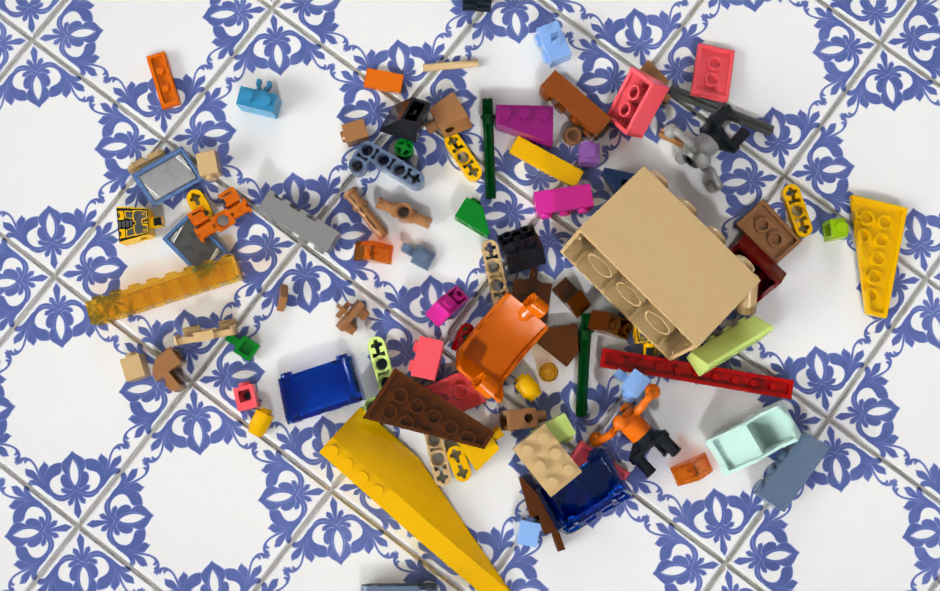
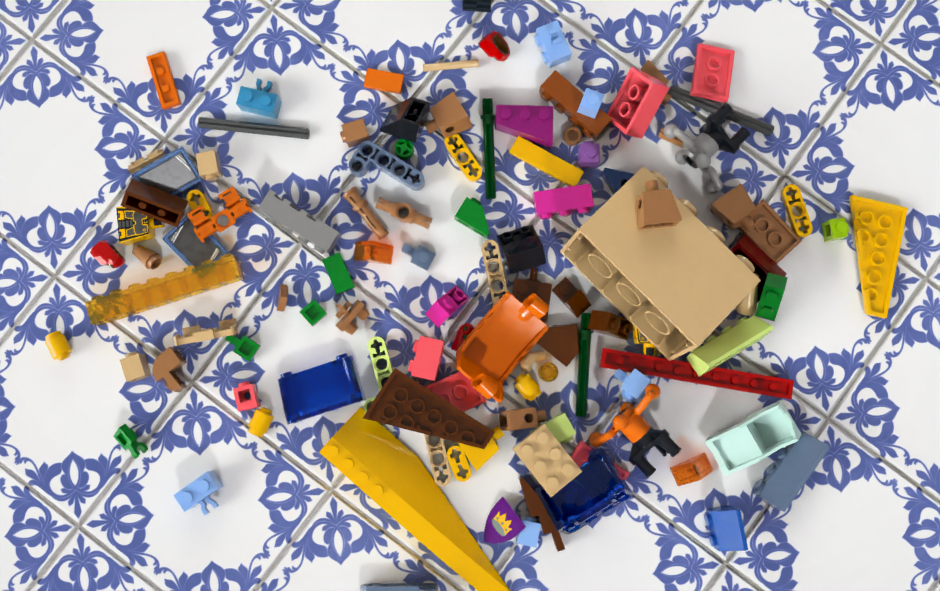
none -> yellow brick [45,331,72,361]
none -> red rock [90,240,126,268]
none -> green plate [113,424,148,458]
none -> reddish brown brick [121,179,188,228]
none -> medium nougat cone [132,244,162,270]
none -> light blue brick [174,470,223,515]
none -> dark grey axle [198,117,310,139]
none -> green plate [300,299,327,327]
none -> green tile [322,252,355,295]
none -> red rock [478,30,510,62]
none -> dark purple sticker [484,497,526,544]
none -> tan arm [520,351,545,373]
none -> light blue brick [577,88,604,119]
none -> medium nougat torso [637,180,682,230]
none -> slope [705,505,748,551]
none -> medium nougat torso [710,184,757,232]
none -> green brick [755,273,787,321]

